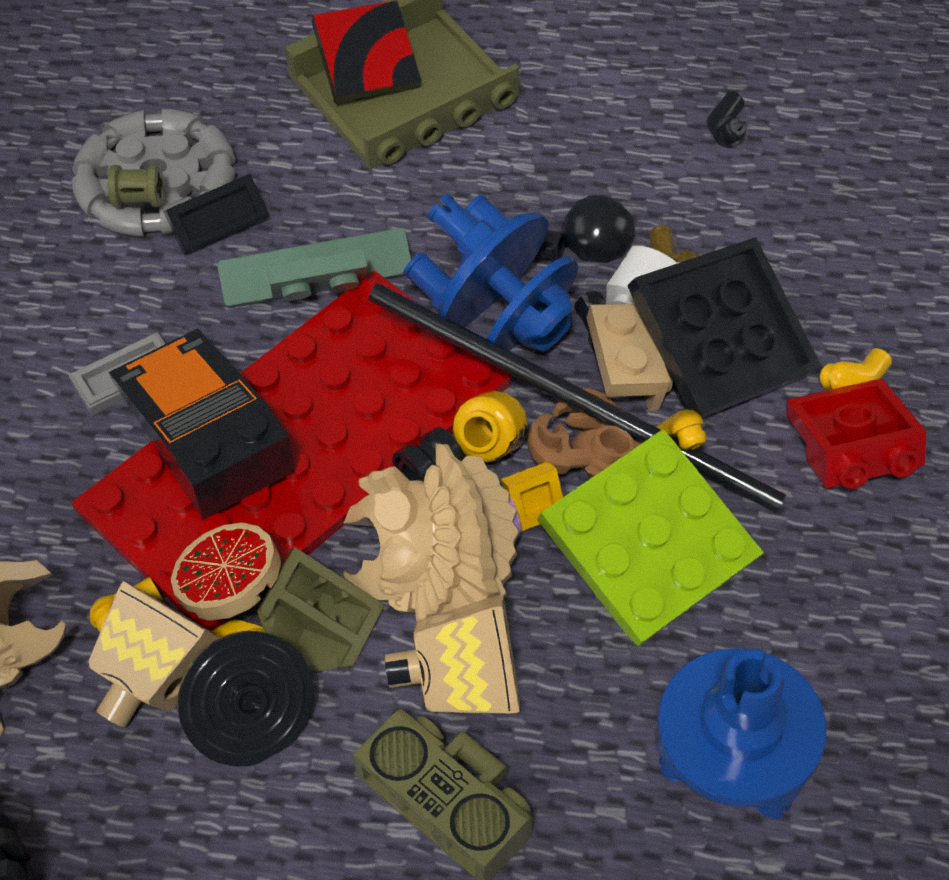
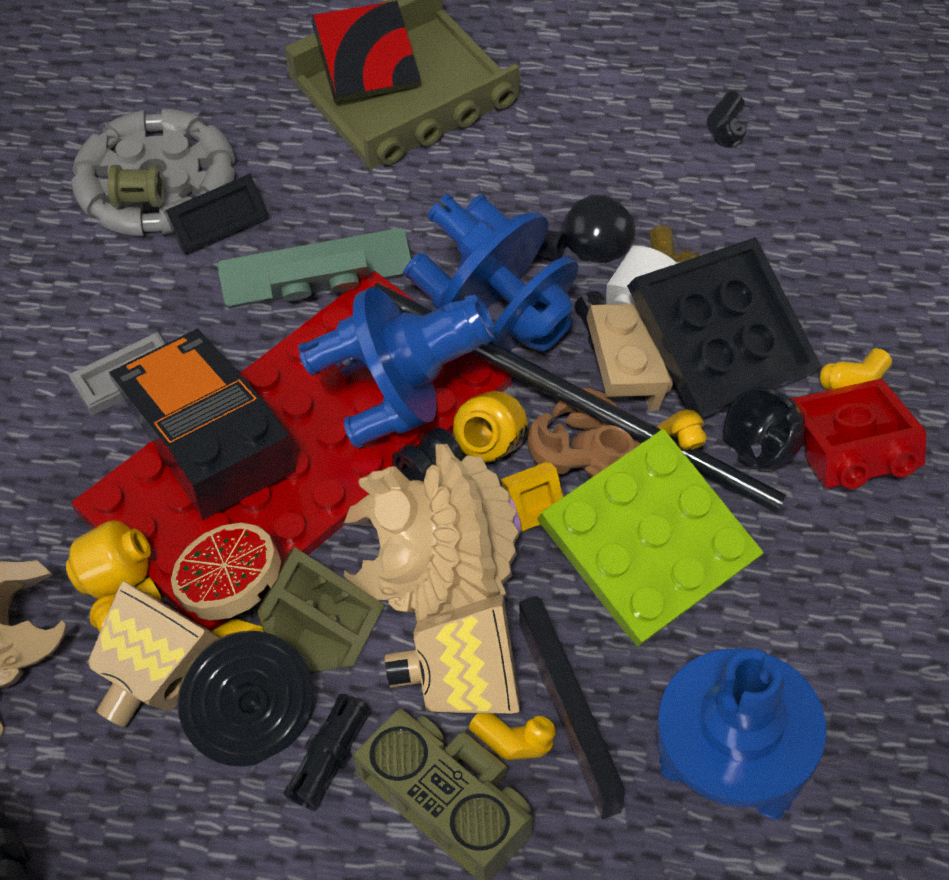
none -> yellow head [66,520,151,599]
none -> black pin [283,694,370,811]
none -> blue piece [298,287,496,448]
none -> yellow arm [469,713,556,761]
none -> black tile [519,596,625,820]
none -> black hair [723,386,806,471]

